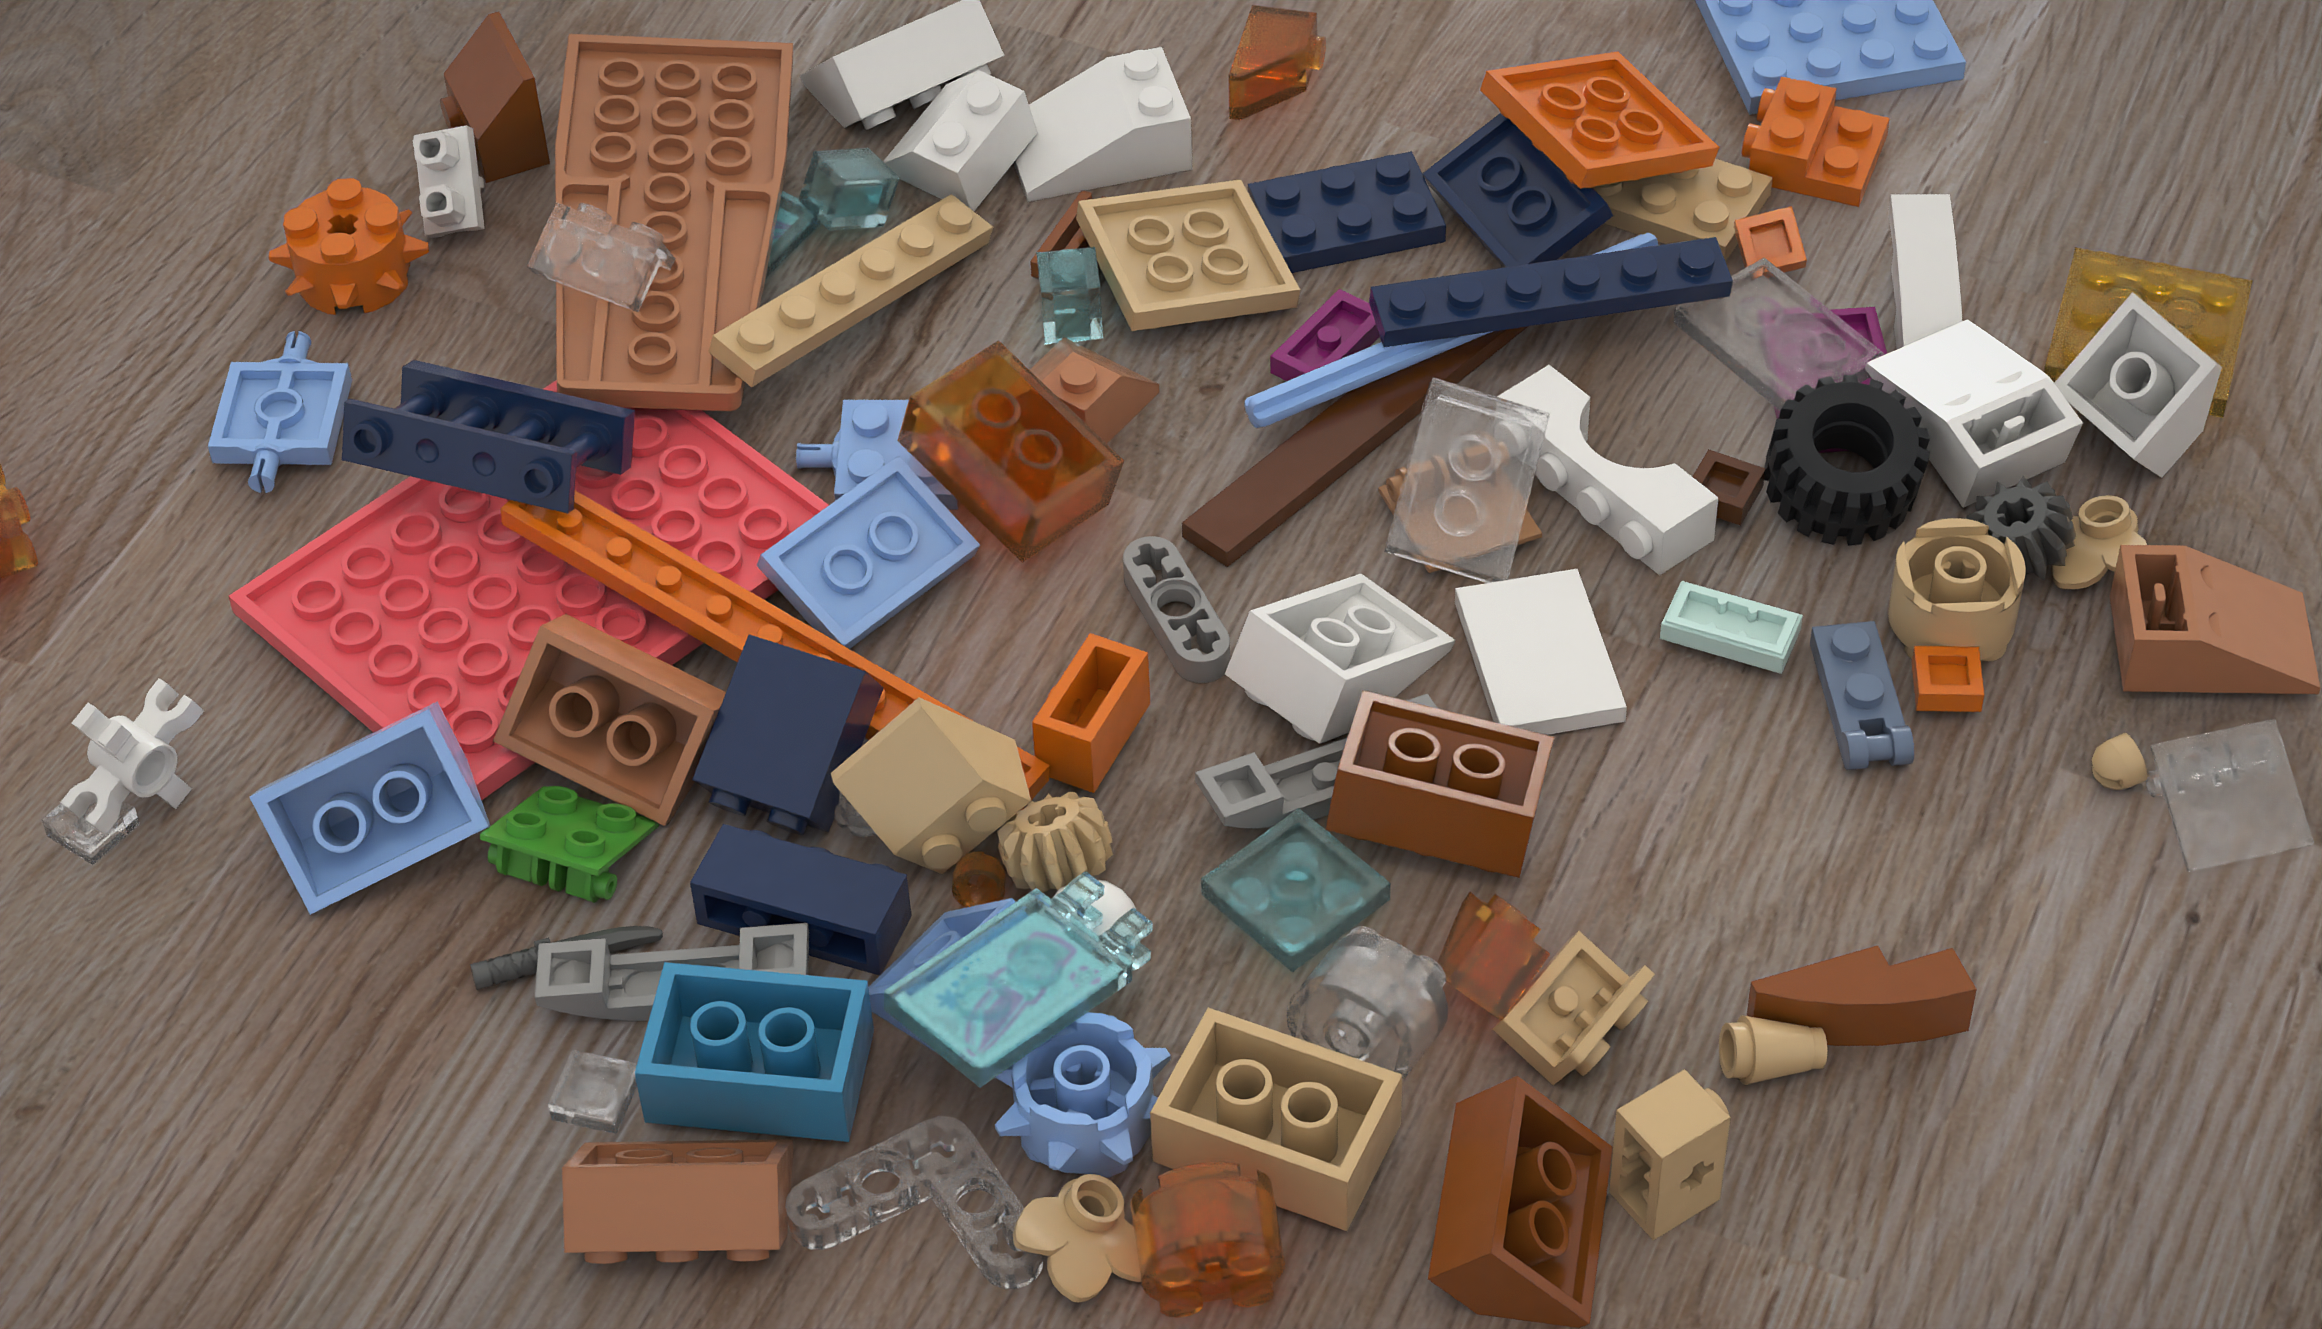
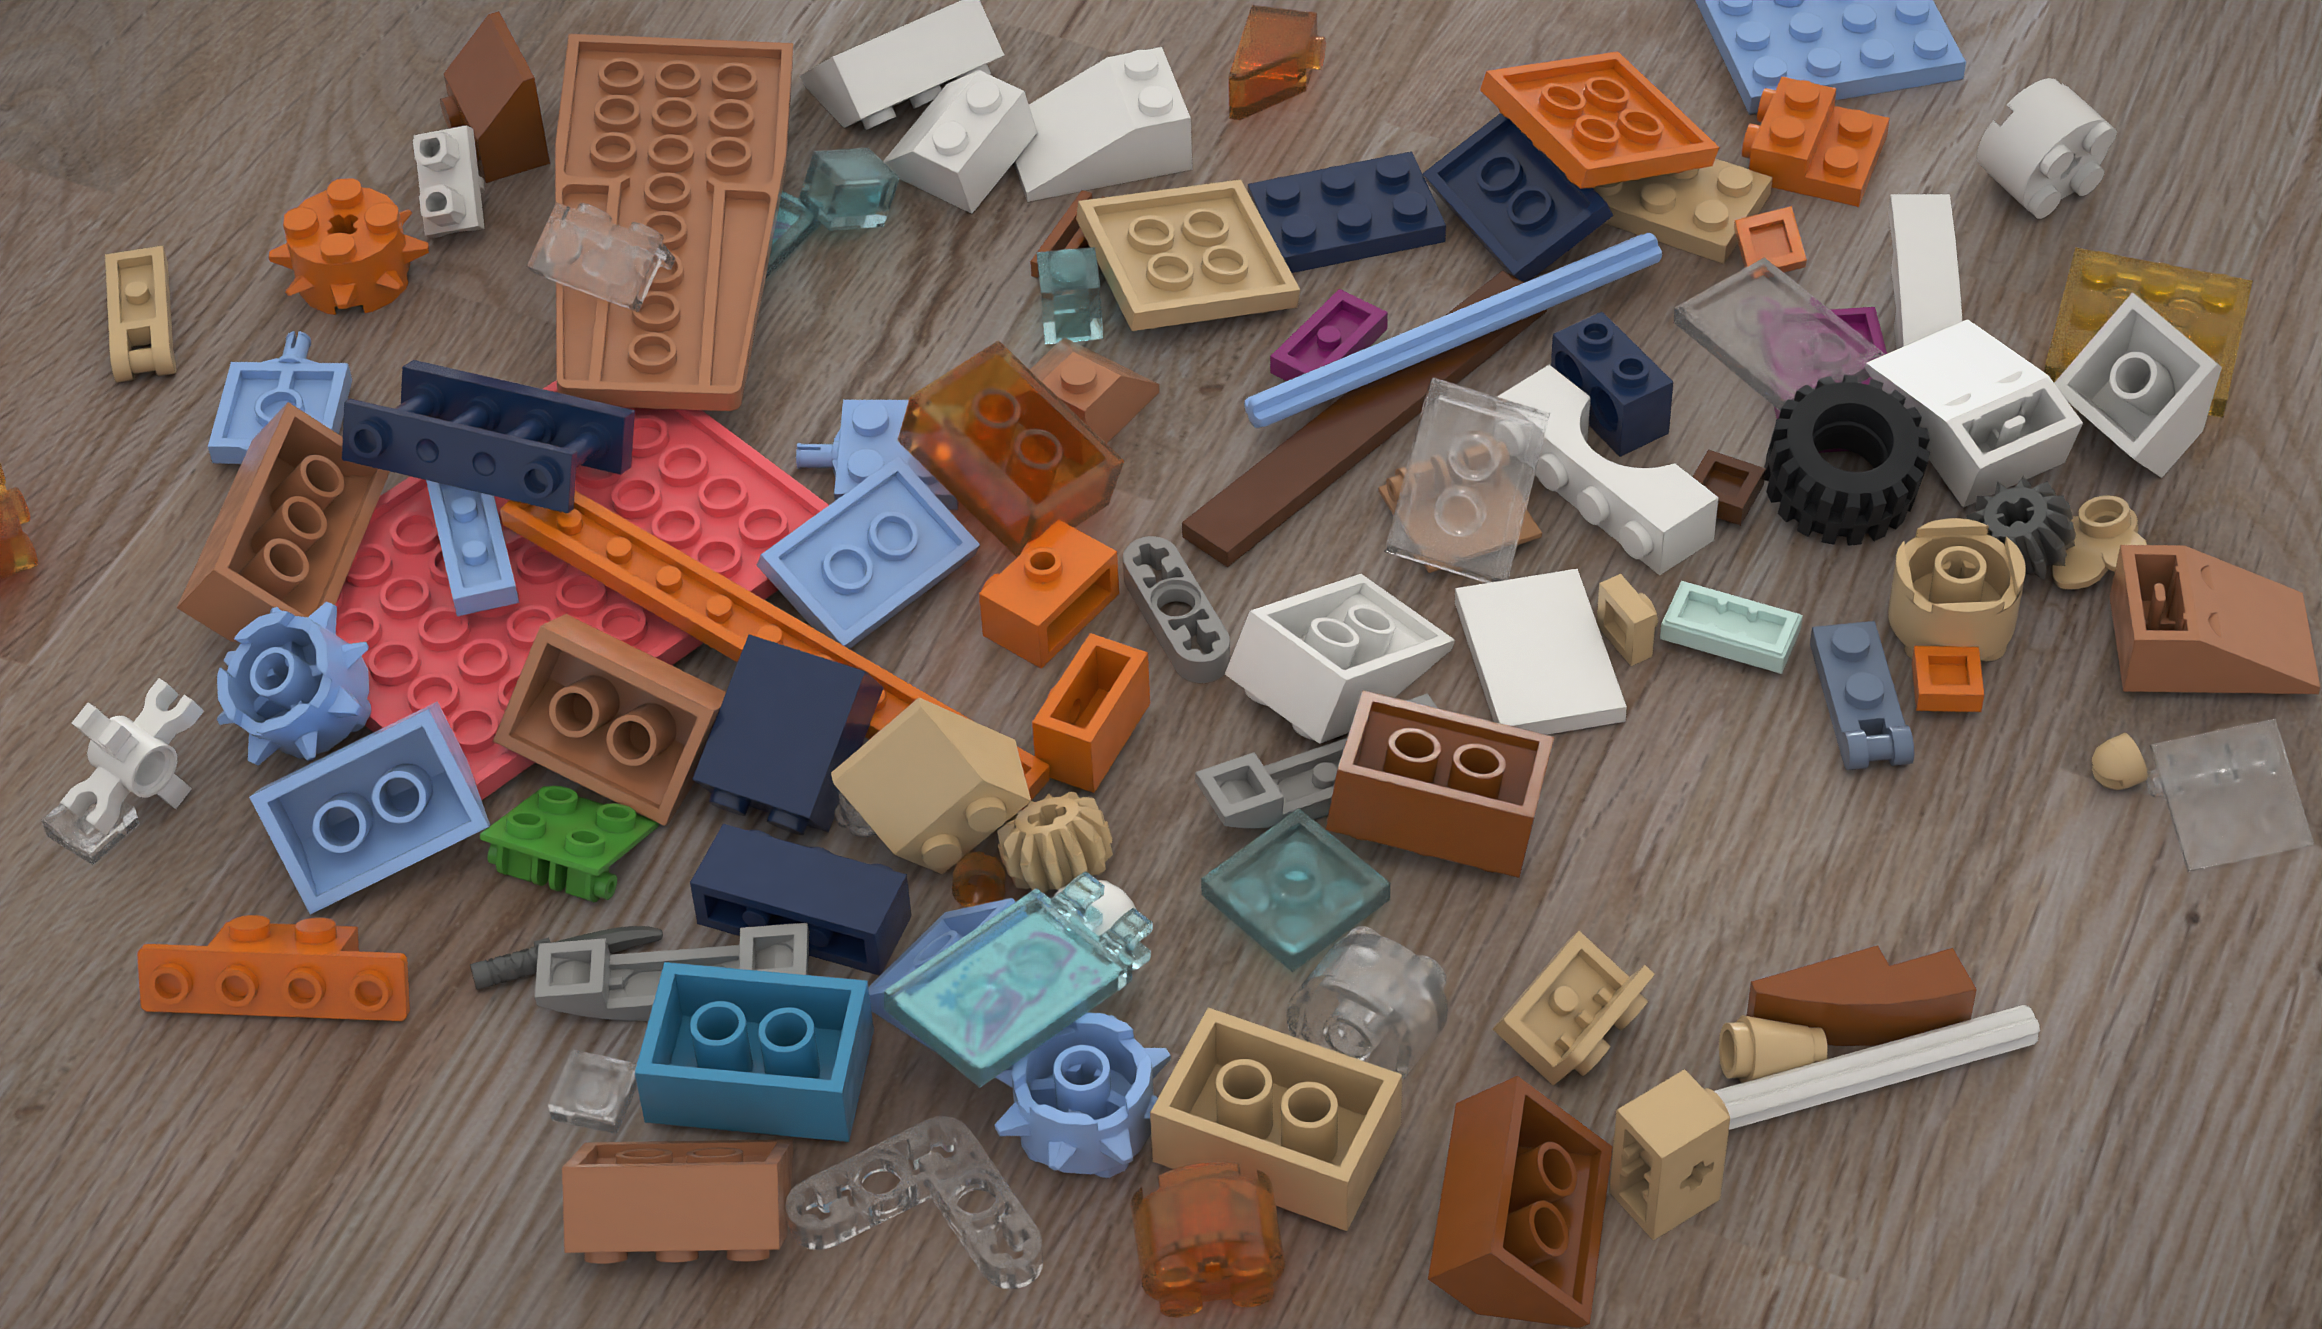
tan plate [709,194,993,387] -> none
tan plate [1013,1174,1151,1303] -> none
dark blue plate [1369,237,1733,347] -> none
clear orange slope [1435,892,1550,1021] -> none
none -> tan plate [105,246,176,383]
none -> orange bracket [137,915,410,1021]
none -> nougat slope [177,402,390,642]
none -> light blue brick [217,602,371,766]
none -> light blue plate [426,480,519,616]
none -> orange brick [979,519,1119,669]
none -> dark blue brick [1551,311,1674,457]
none -> tan plate [1597,574,1658,666]
none -> white axle [1714,1005,2040,1130]
none -> white brick [1977,78,2117,219]

